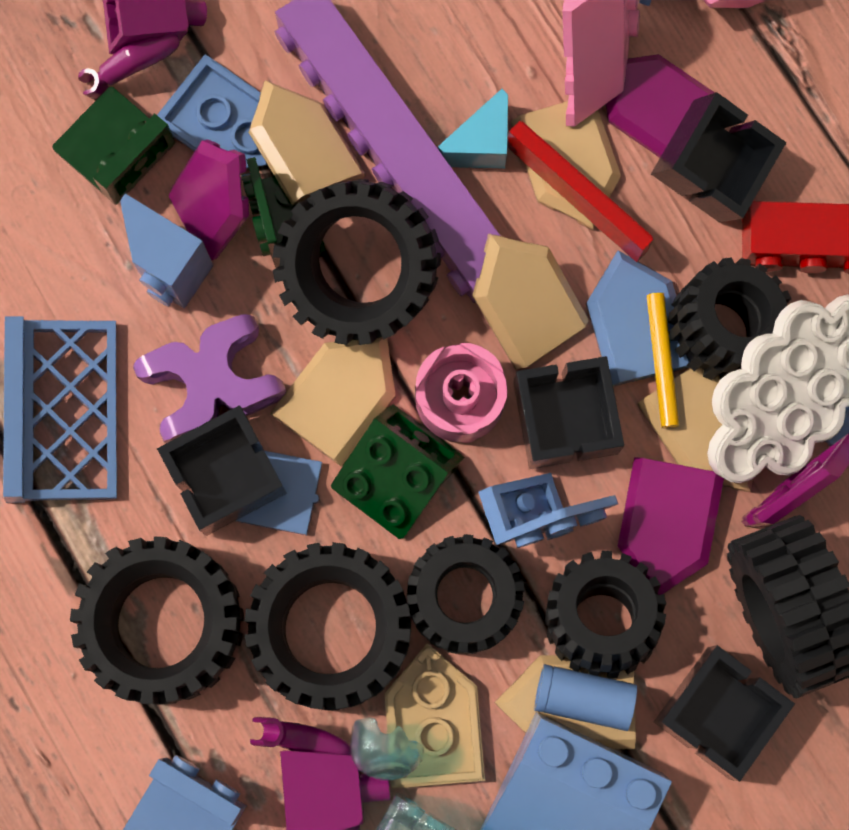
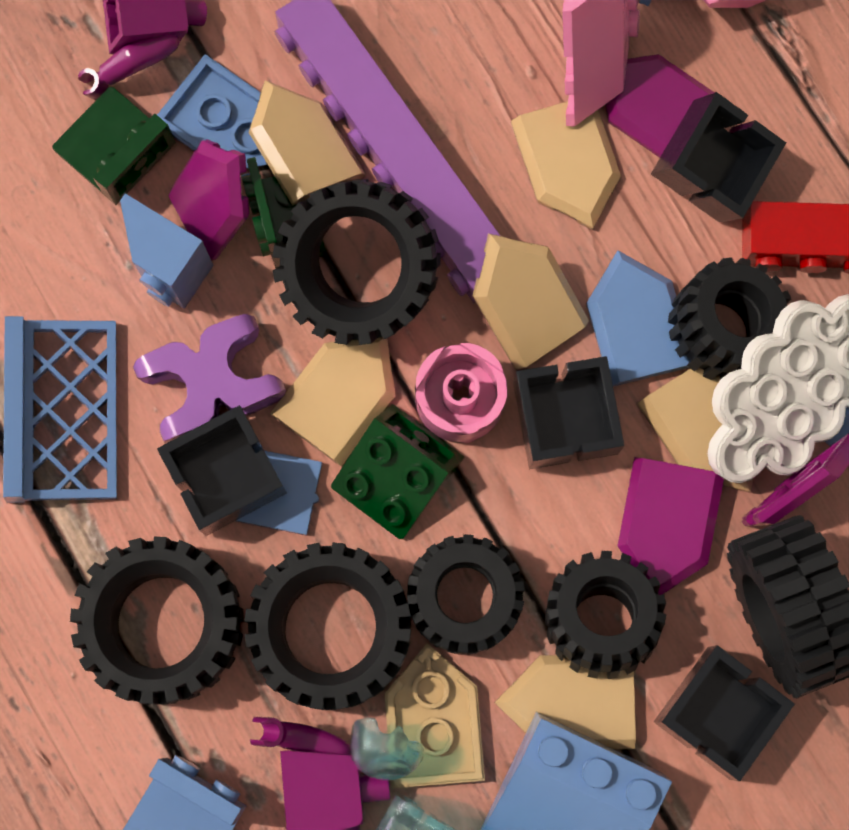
medium azure slope [438,89,508,169] -> none
medium blue bracket [478,473,618,548] -> none
red tile [507,121,653,262] -> none
medium blue pin [534,664,637,731] -> none
yellow bar [646,293,679,428] -> none

